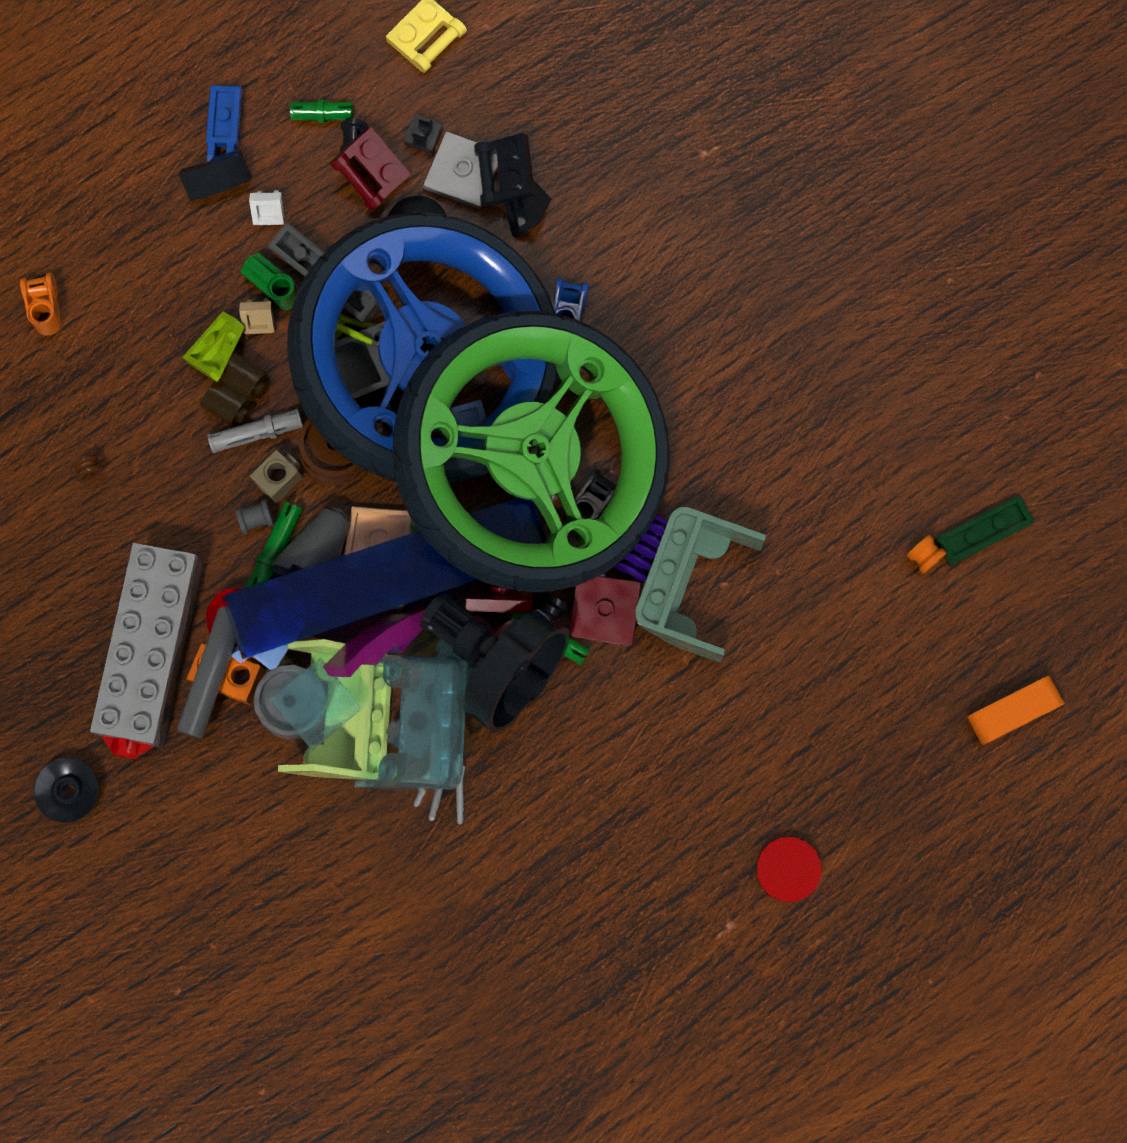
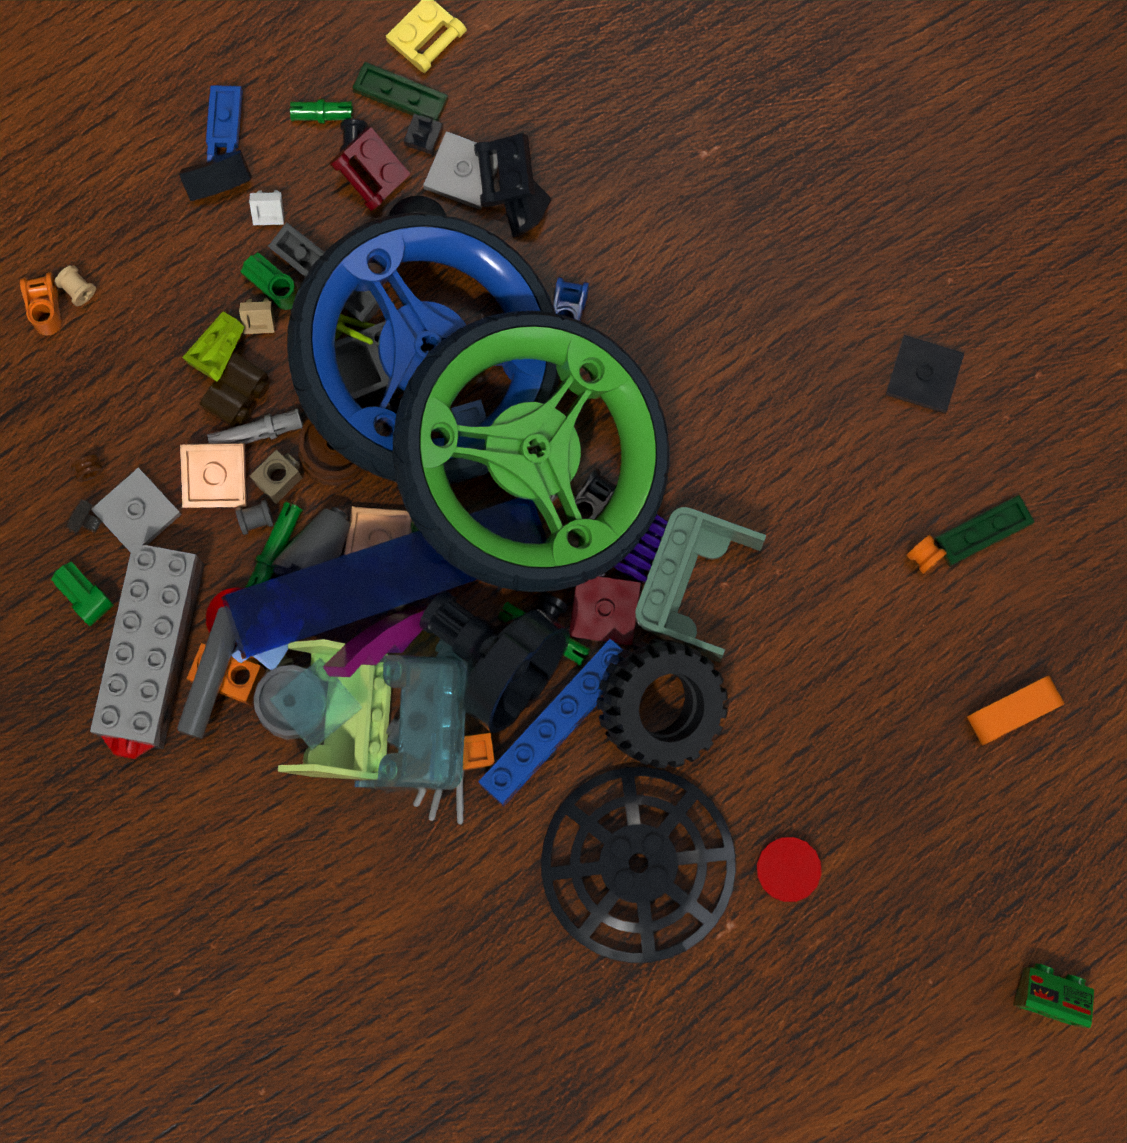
black dish [34,758,99,823] -> none
dark red plate [466,582,534,613] -> none
none -> green piece [51,562,114,627]
none -> tan bush [54,265,96,306]
none -> clear smoke tile [64,499,102,534]
none -> light grey plate [91,467,182,553]
none -> light nougat plate [180,443,247,508]
none -> dark green tile [352,62,448,122]
none -> orange tile [458,733,495,771]
none -> blue brick [478,639,623,807]
none -> black dish [541,767,736,963]
none -> black tyre [597,639,728,769]
none -> black plate [885,335,964,413]
none -> green slope [1013,963,1094,1028]

